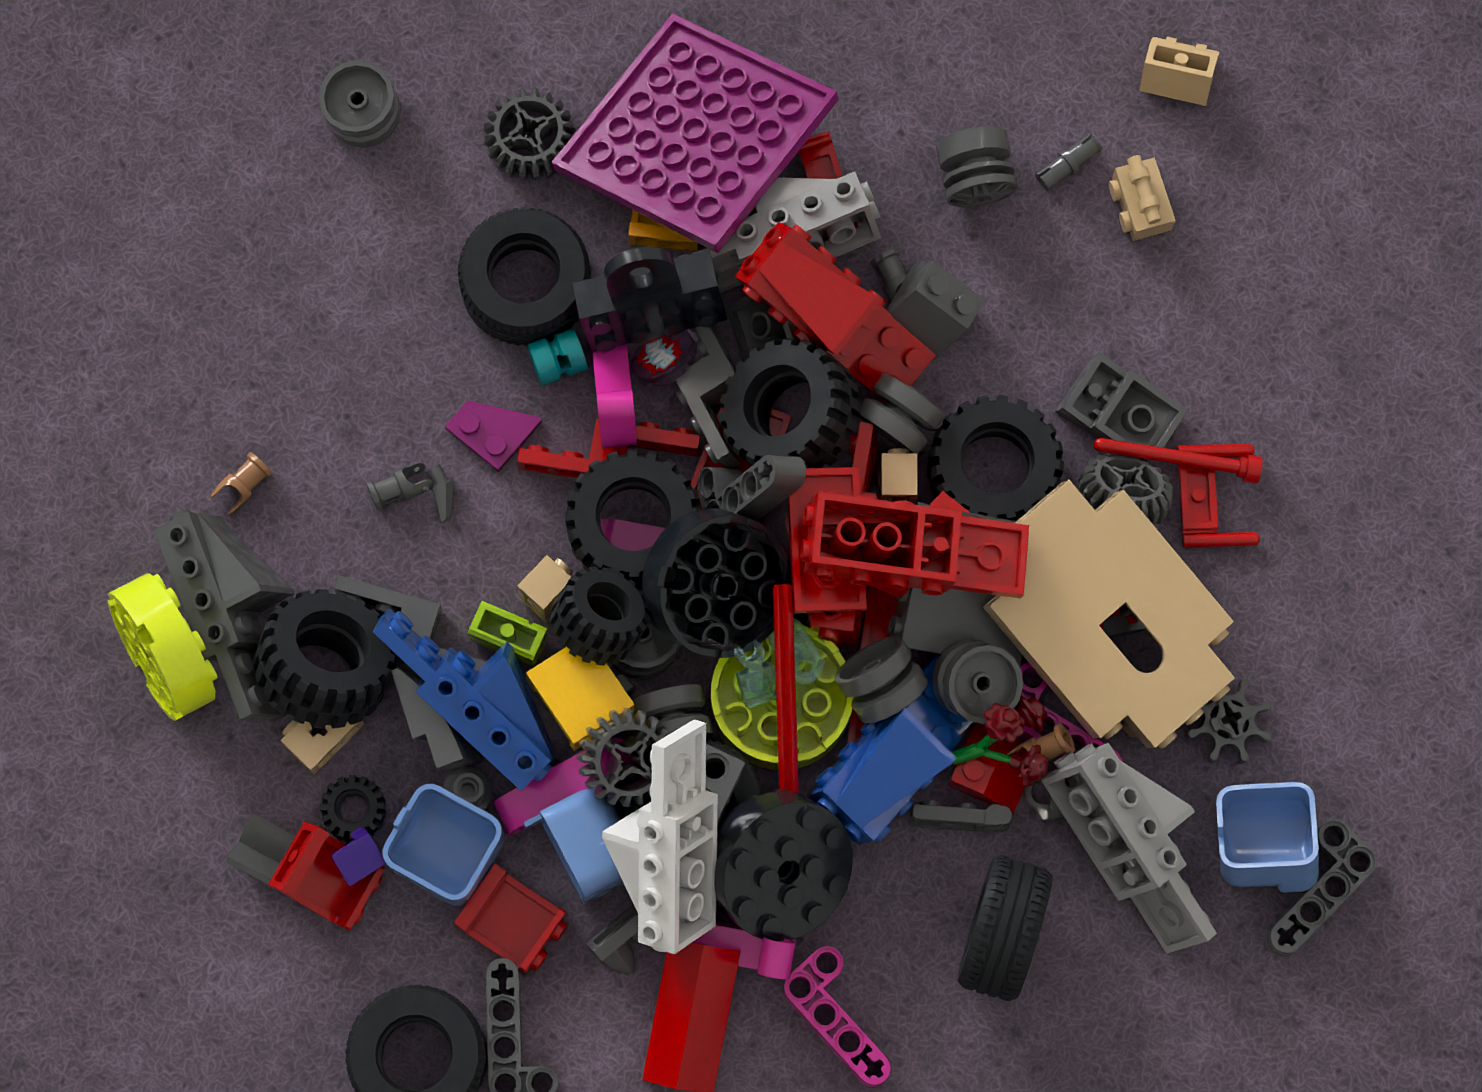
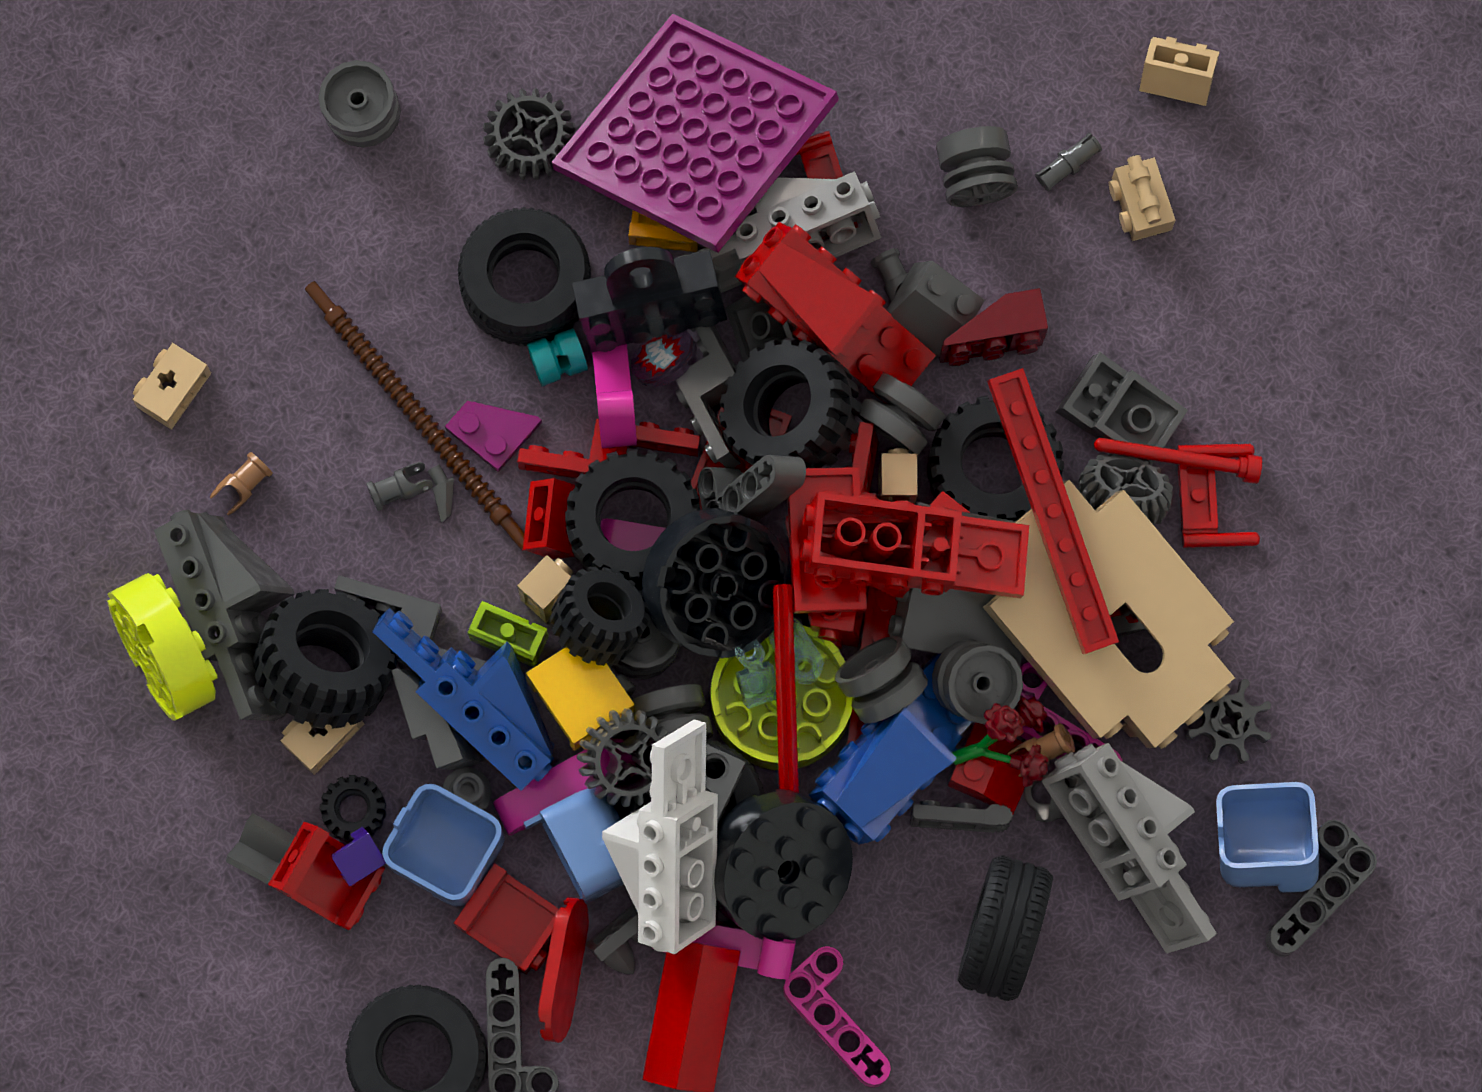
none -> tan brick [132,343,211,430]
none -> reddish brown hose [305,281,525,551]
none -> red brick [523,478,575,559]
none -> red tile [538,897,589,1043]
none -> dark red slope [939,288,1048,366]
none -> red plate [987,368,1119,654]

